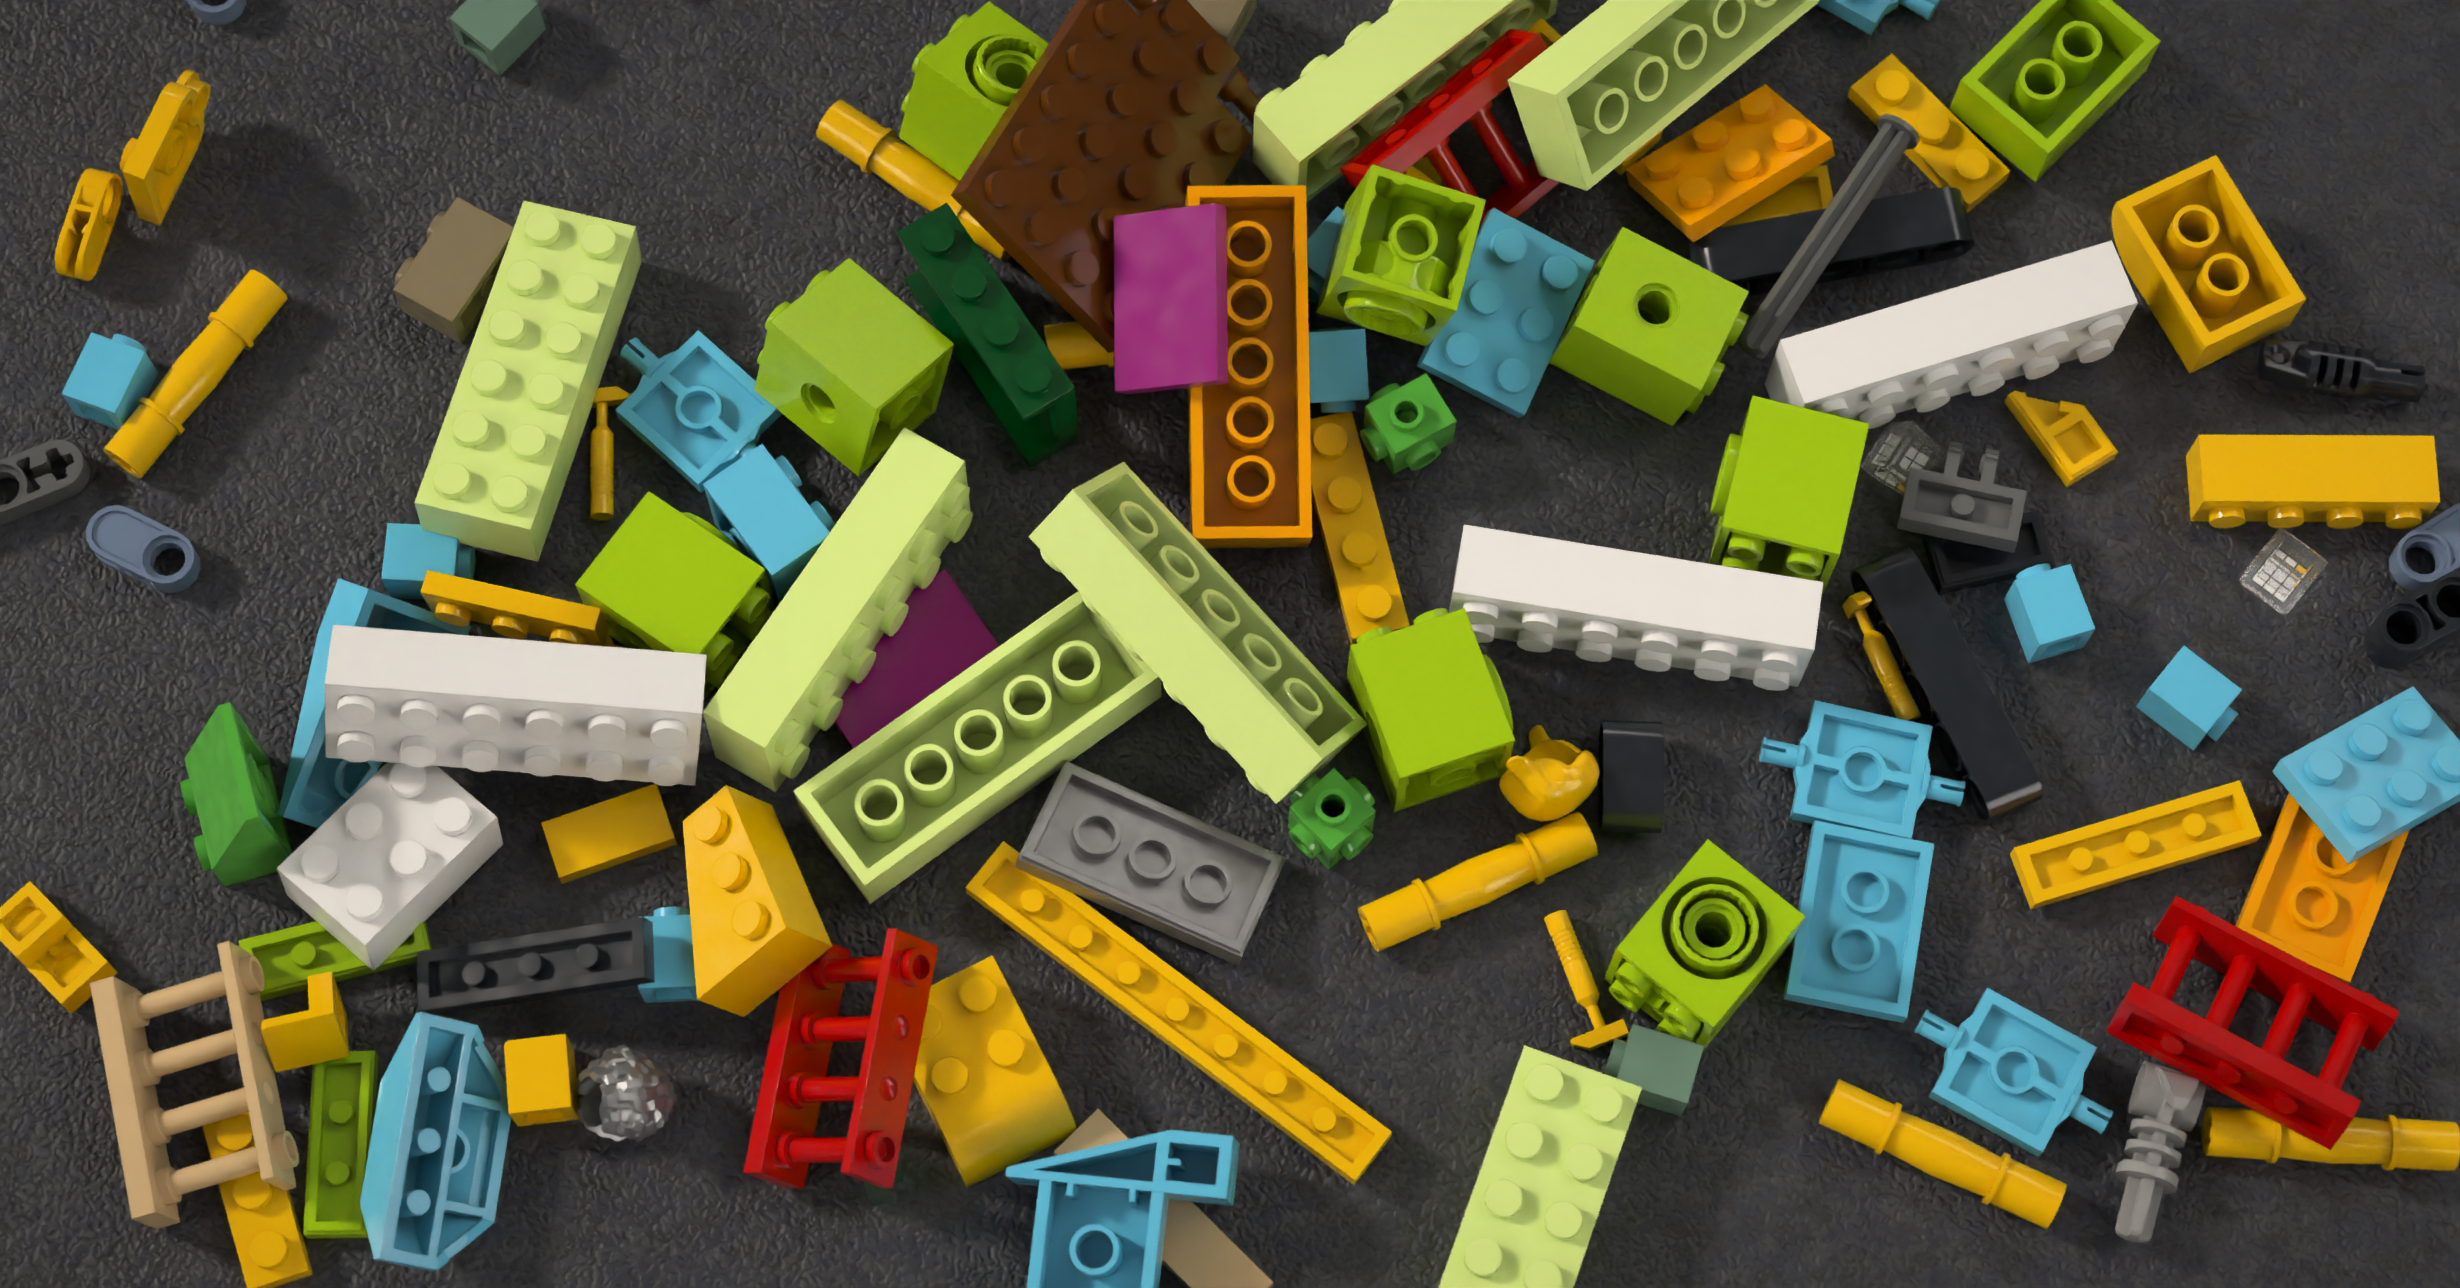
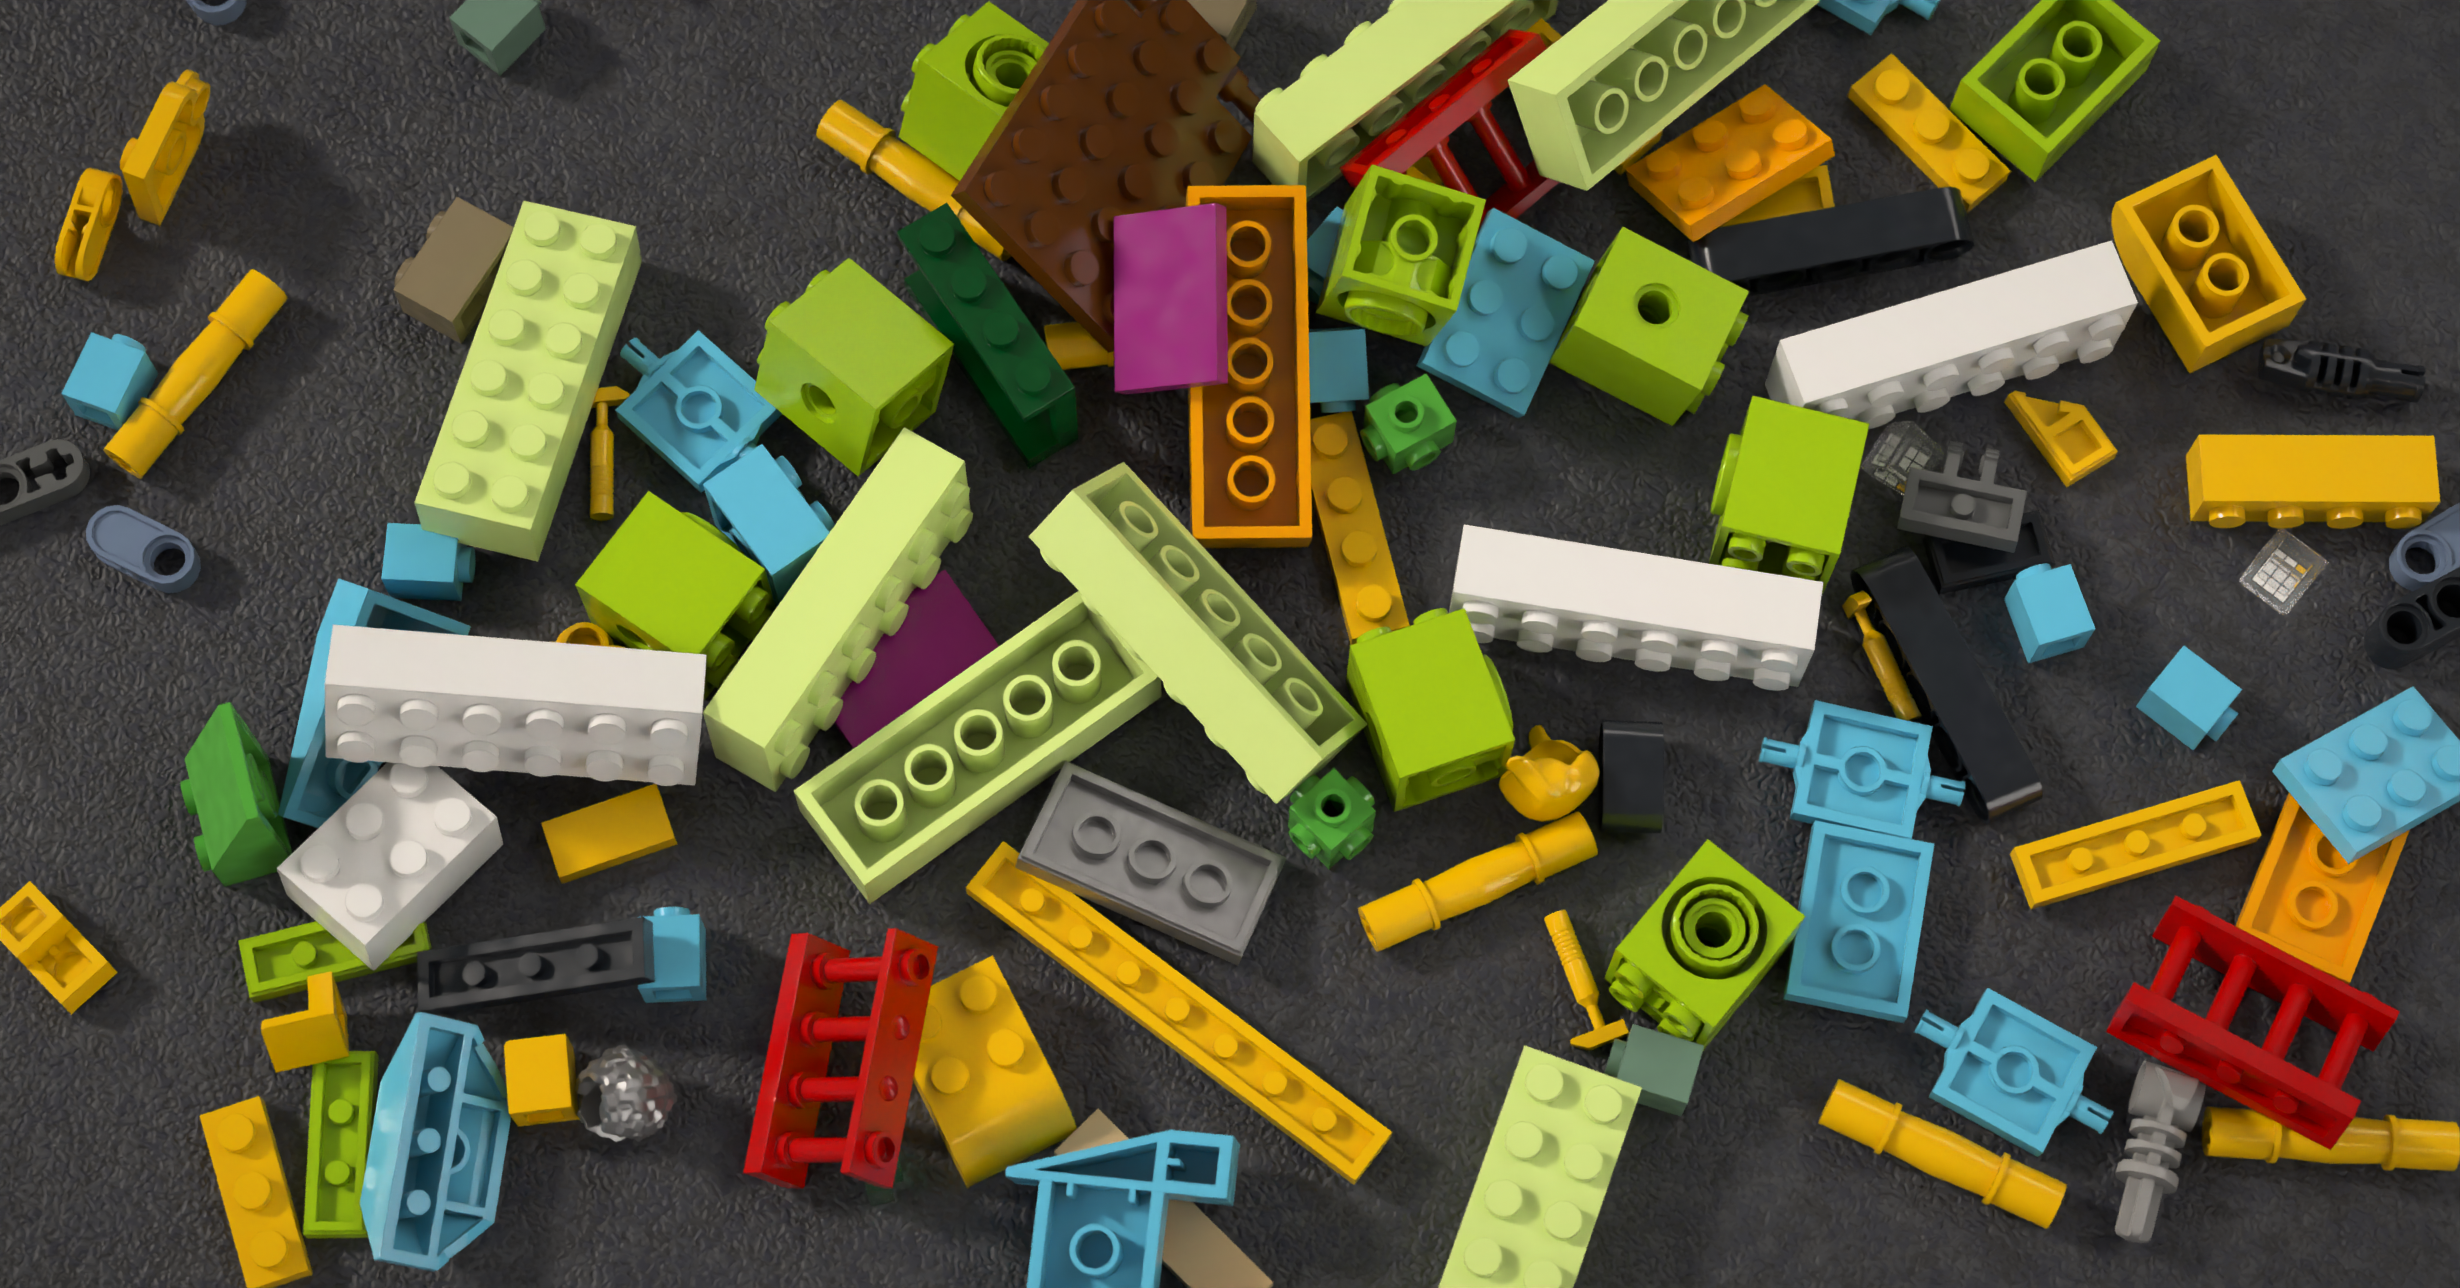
tan fence [90,941,299,1229] -> none
yellow plate [420,570,610,646] -> none
yellow wedge [683,785,832,1017] -> none
dark grey axle [1738,114,1920,360] -> none

